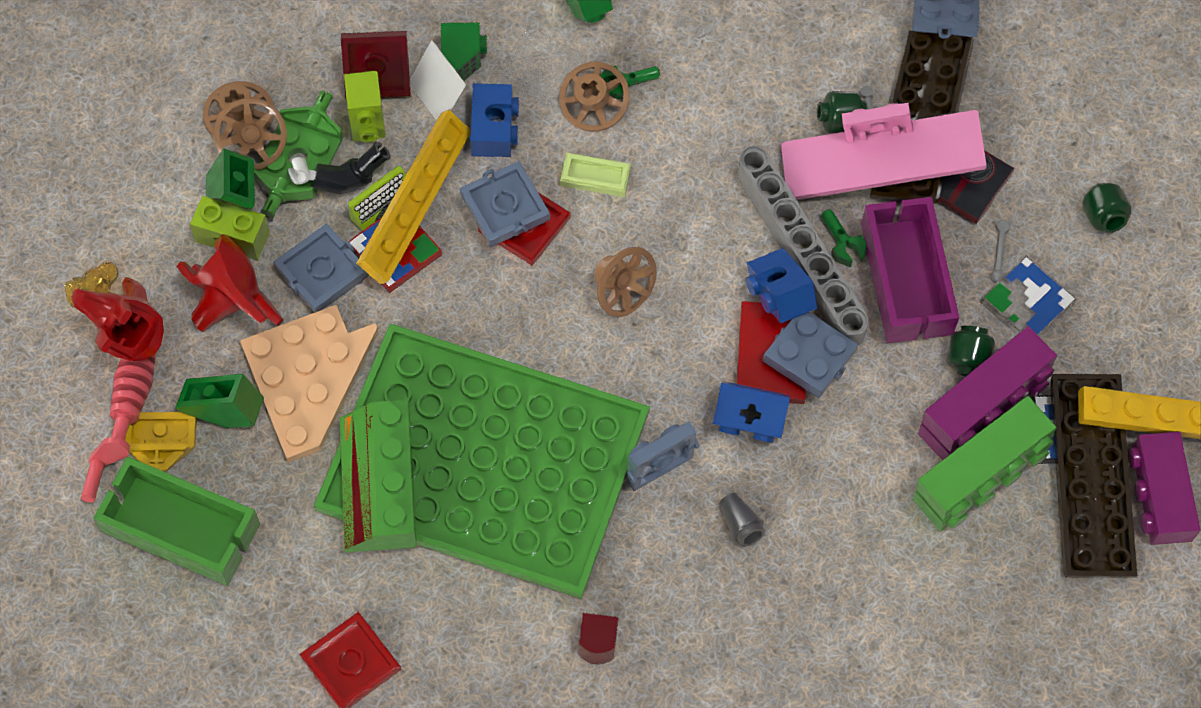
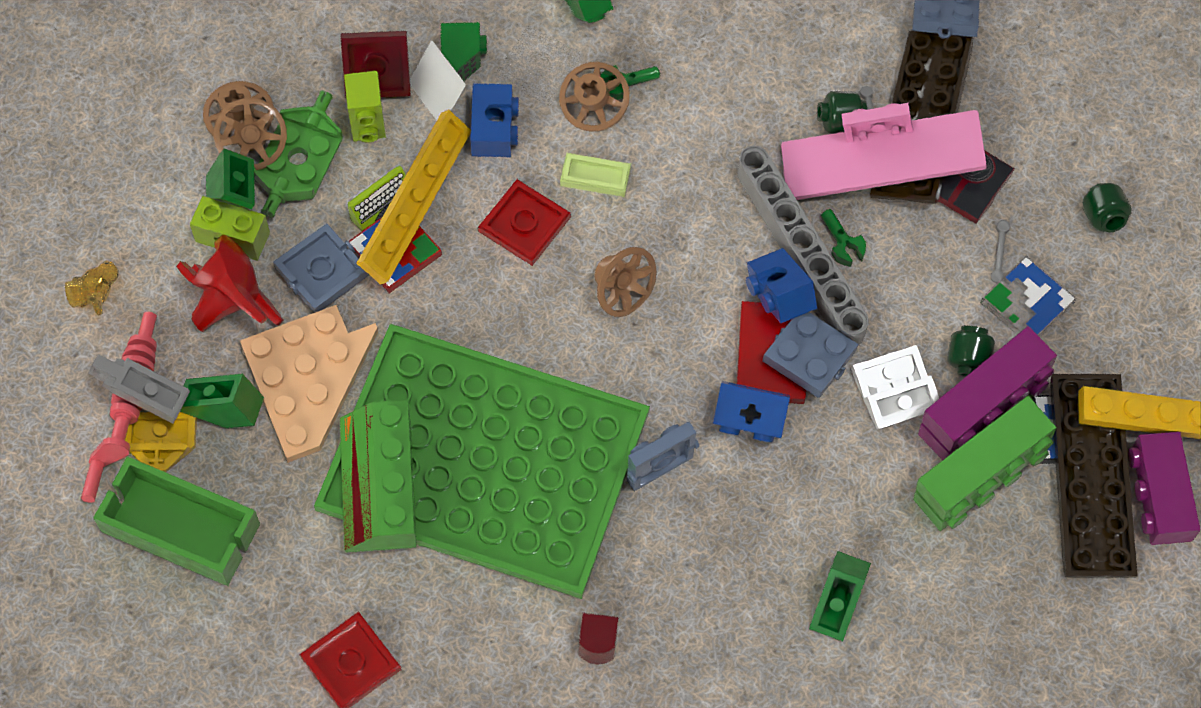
red piece [71,277,164,362] -> none
black arm [288,142,391,195] -> none
sand blue plate [460,161,550,247] -> none
flat silver cone [719,493,765,547] -> none
magenta piece [861,197,959,344] -> none
none -> light grey hinge [89,354,190,424]
none -> green slope [809,551,871,642]
none -> white slope [850,345,939,430]

